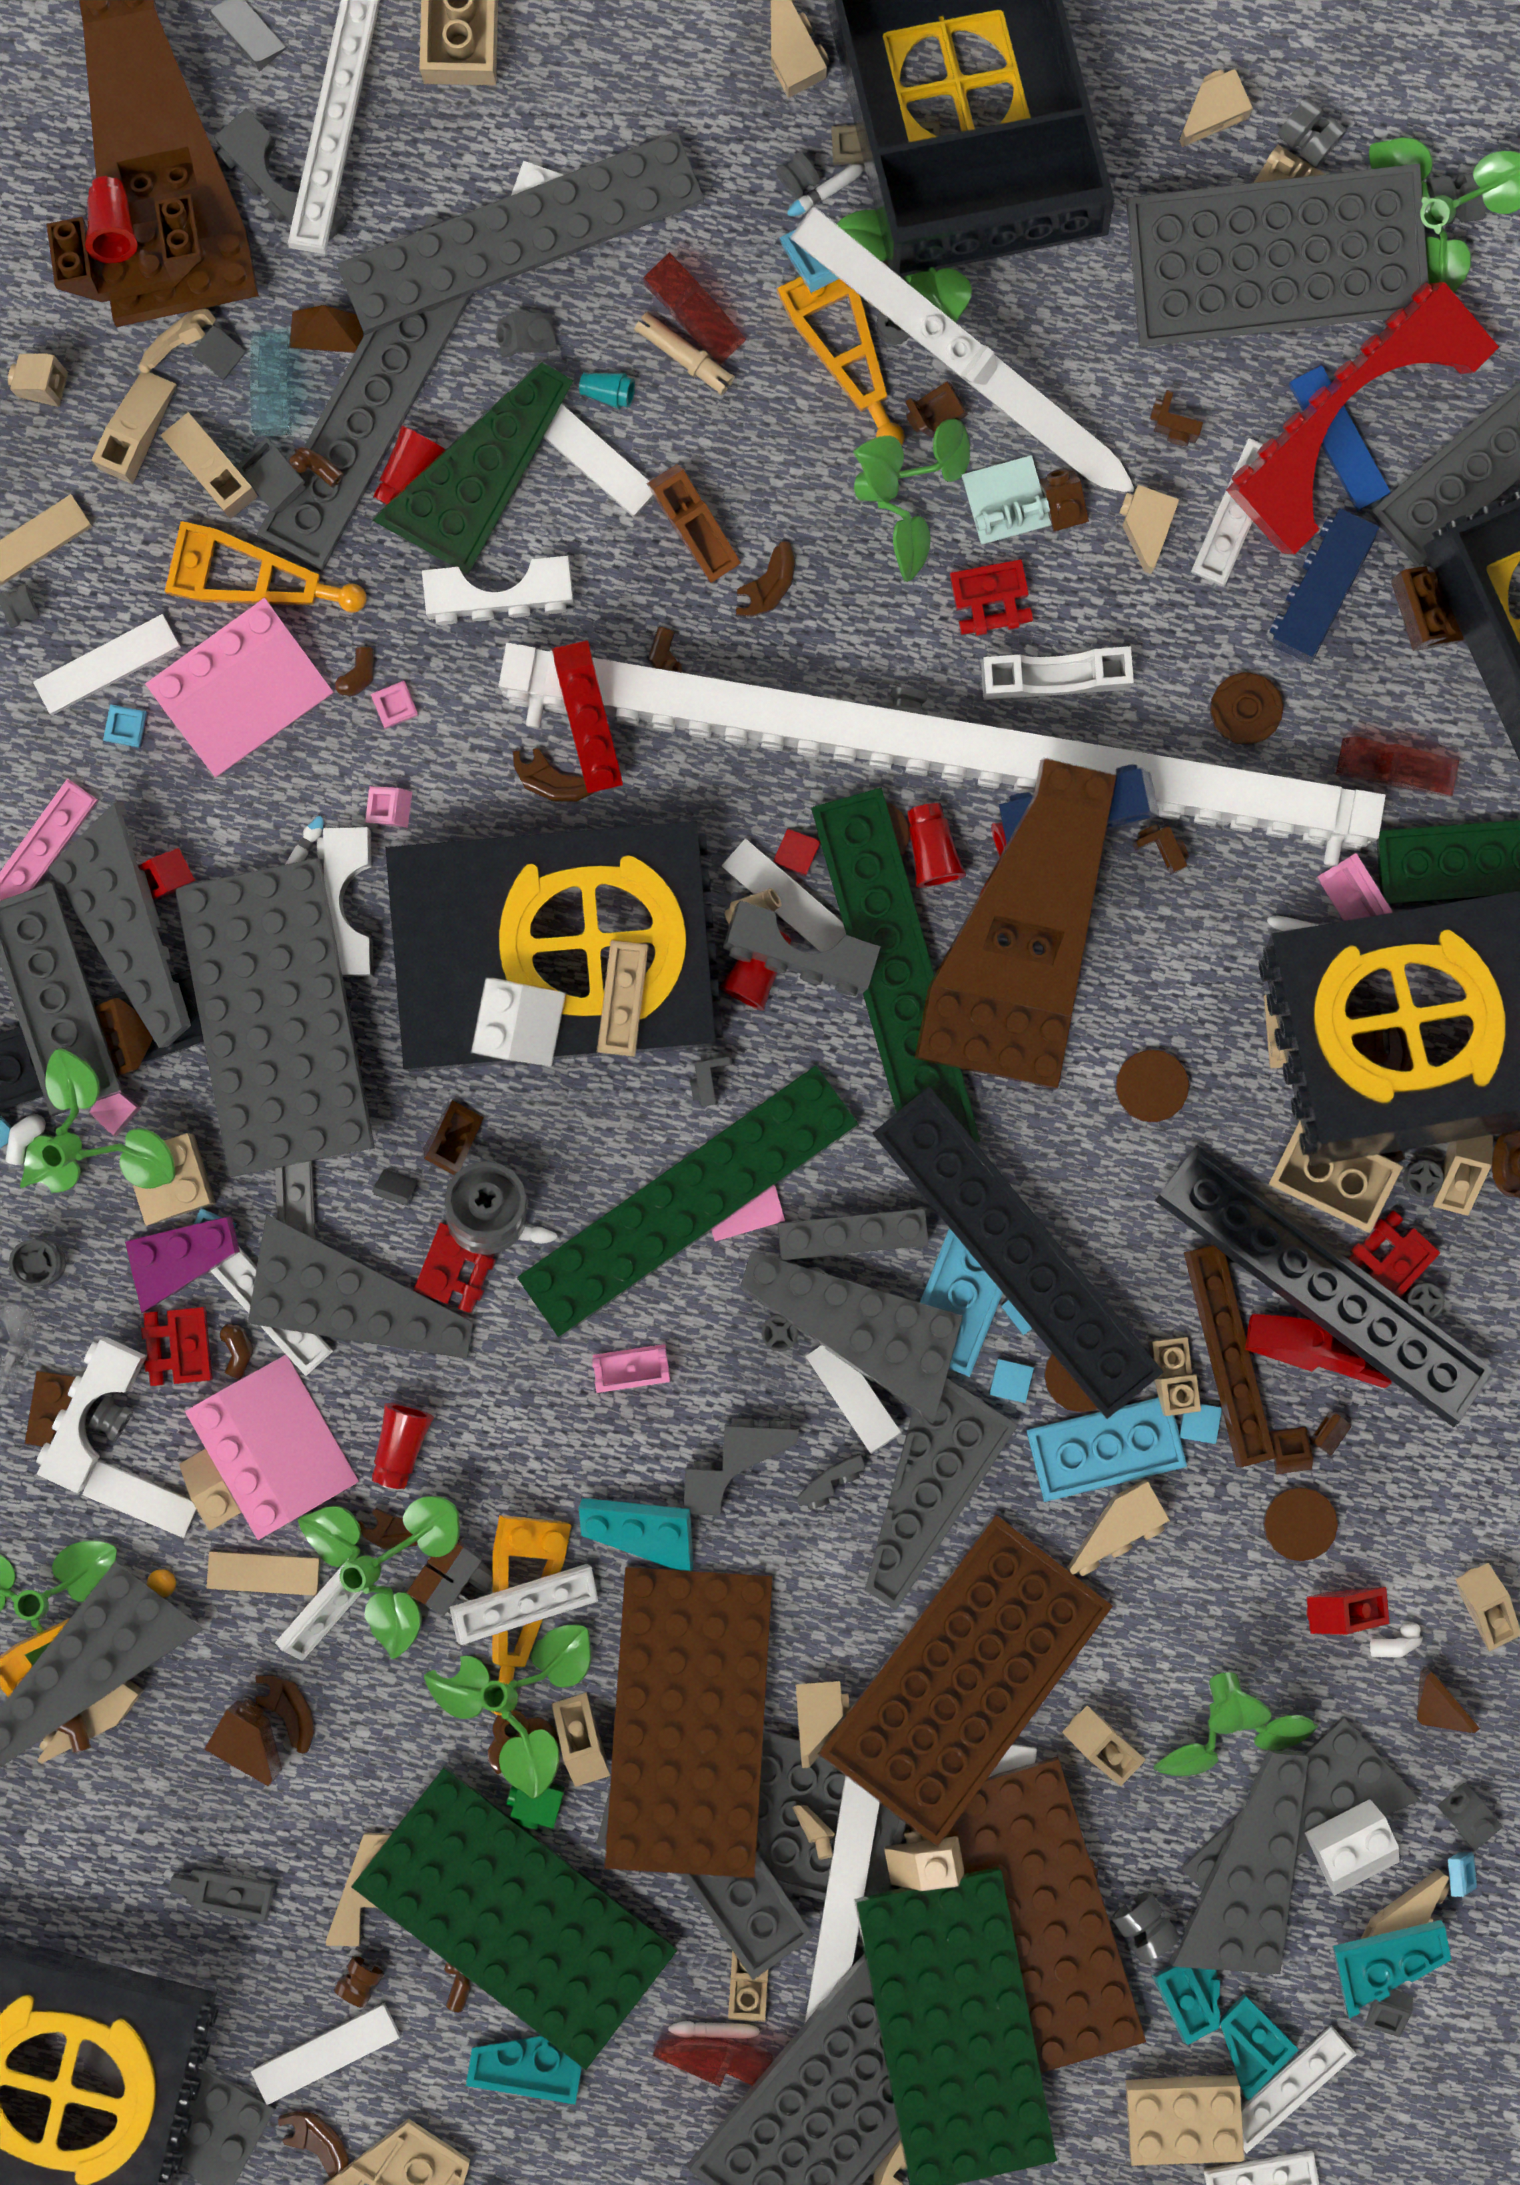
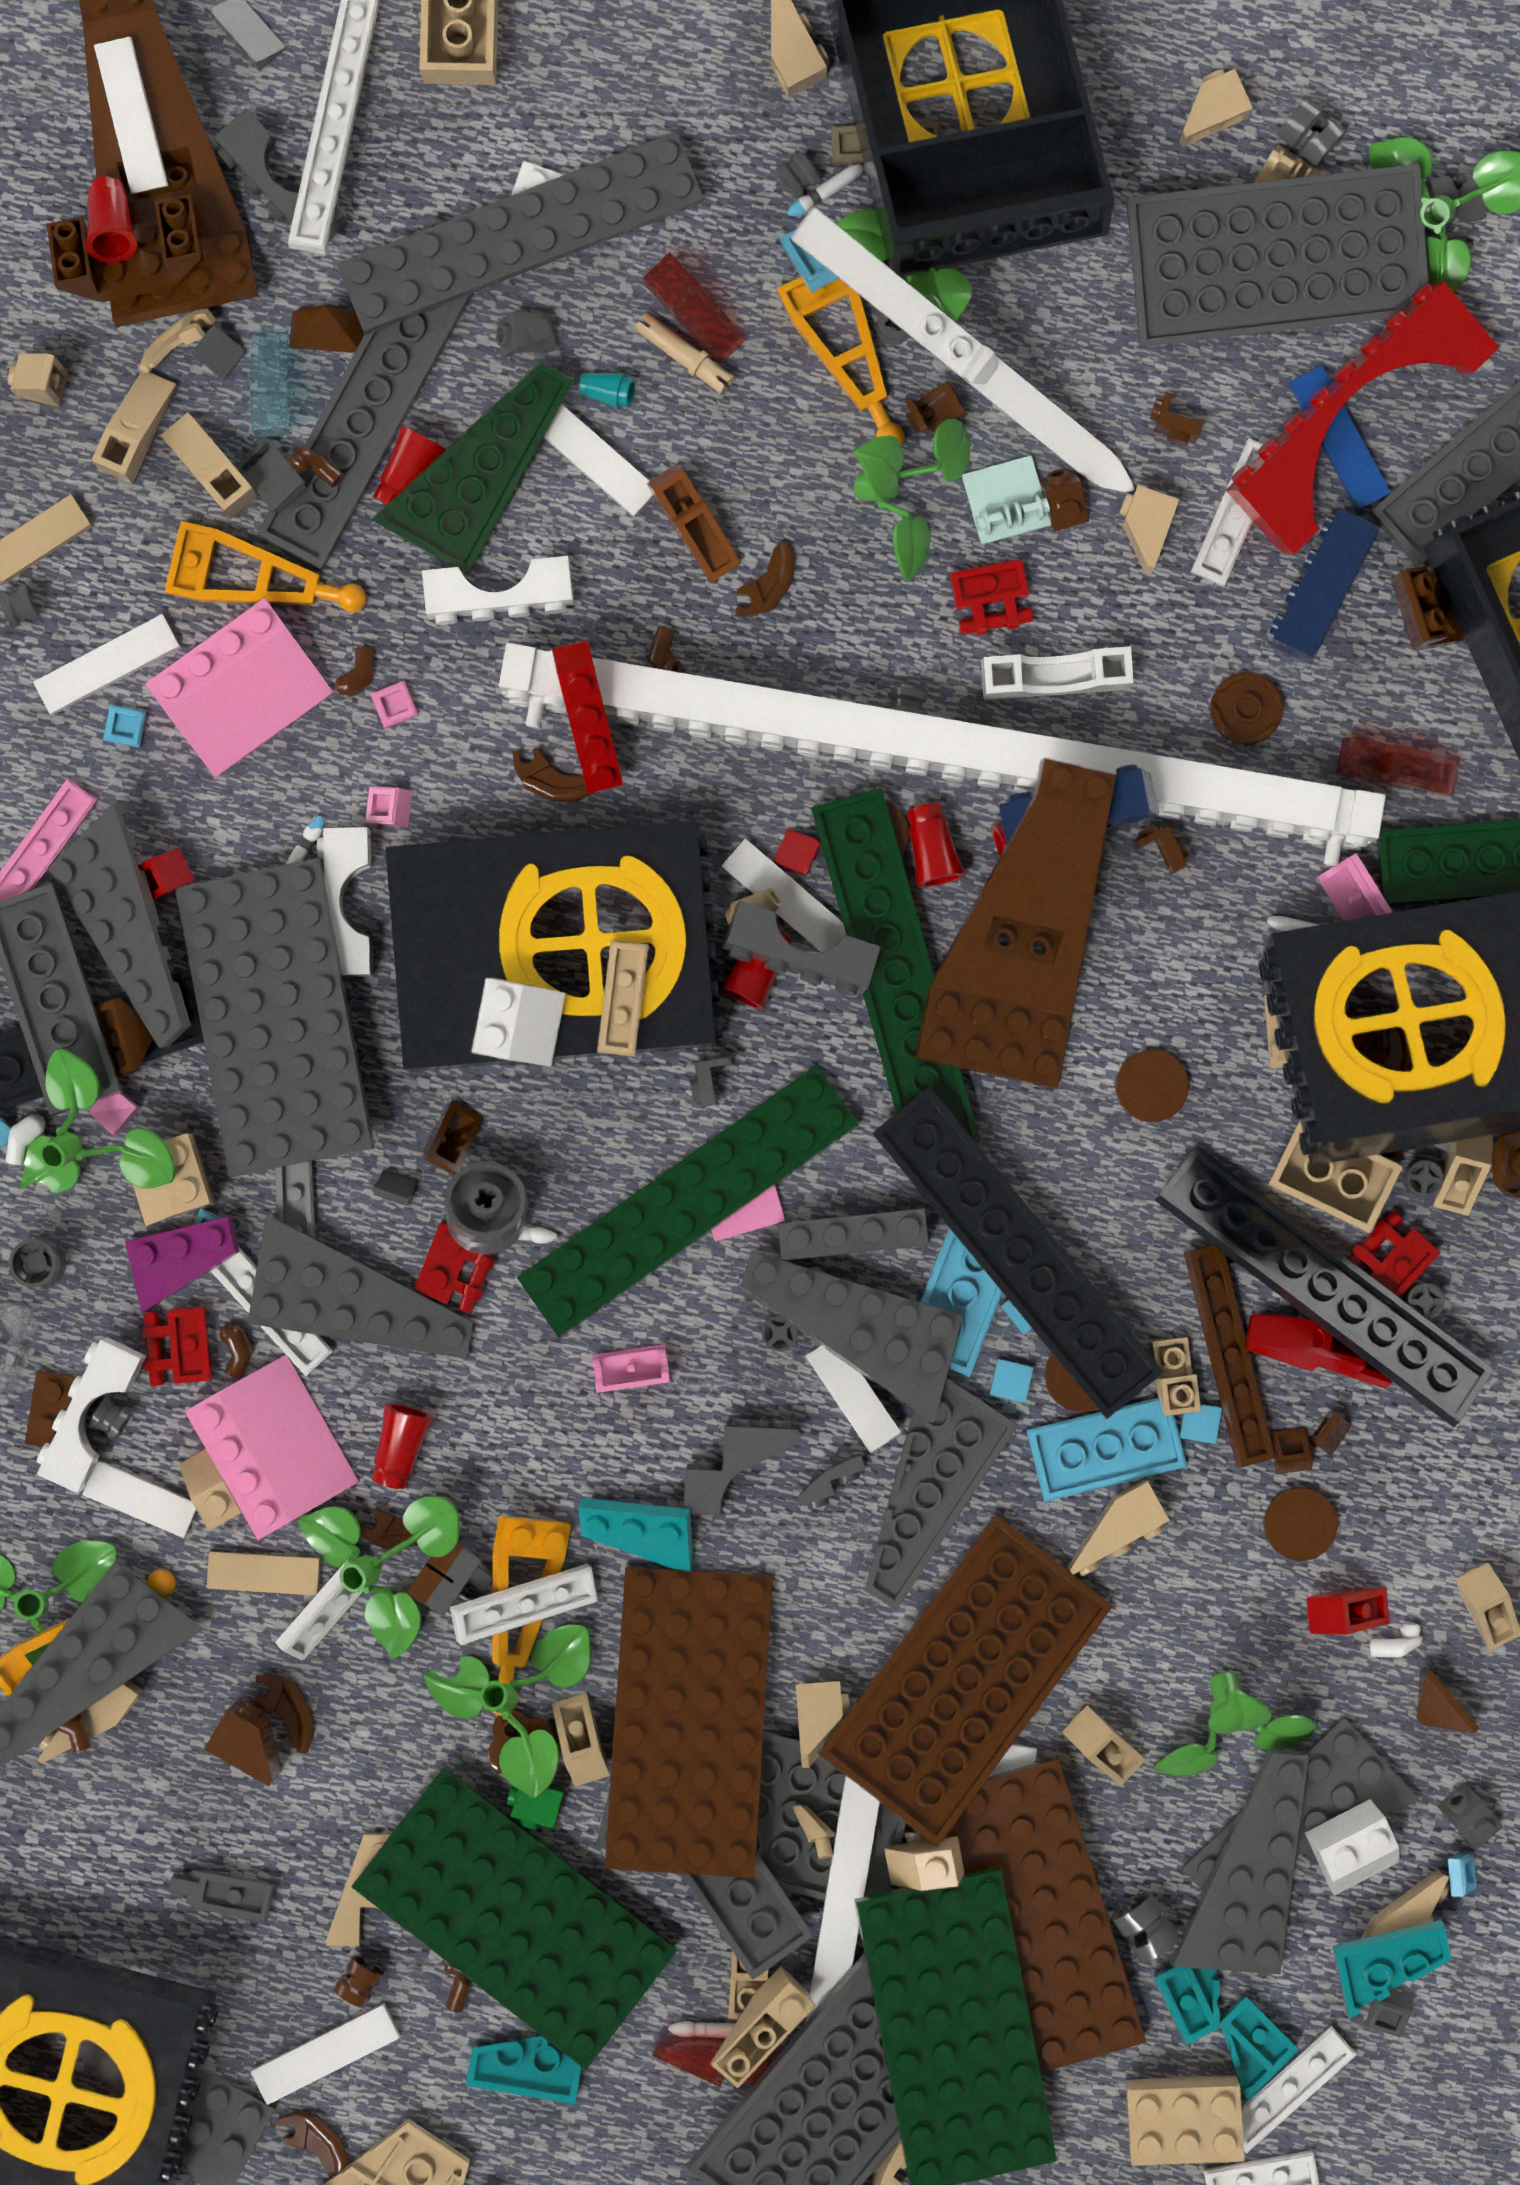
none -> white tile [94,37,169,194]
none -> tan slope [711,1966,815,2088]

